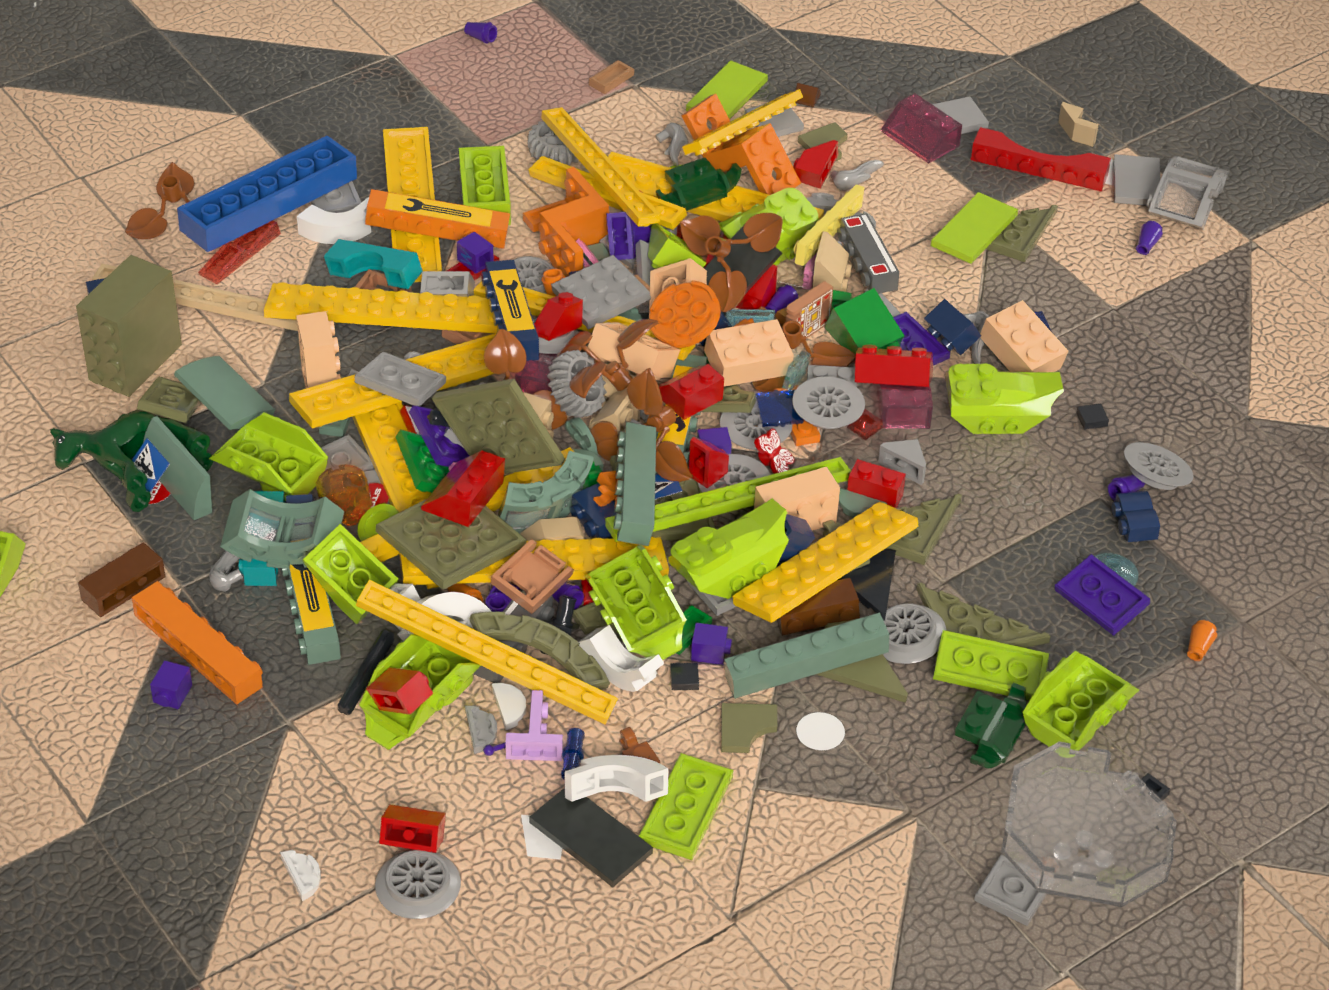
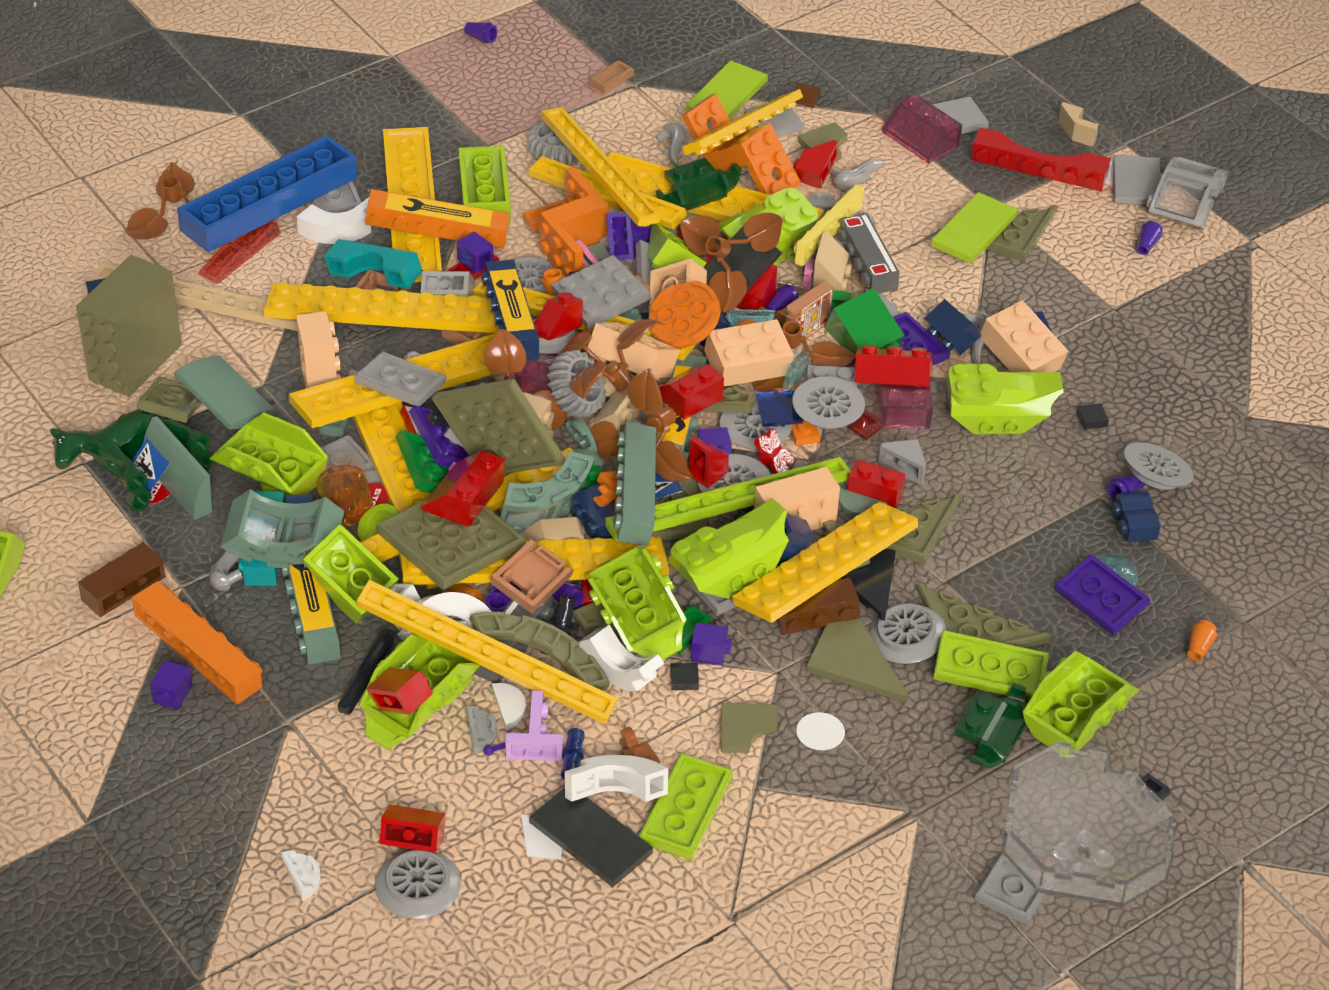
sand green brick [724,613,889,699] -> none

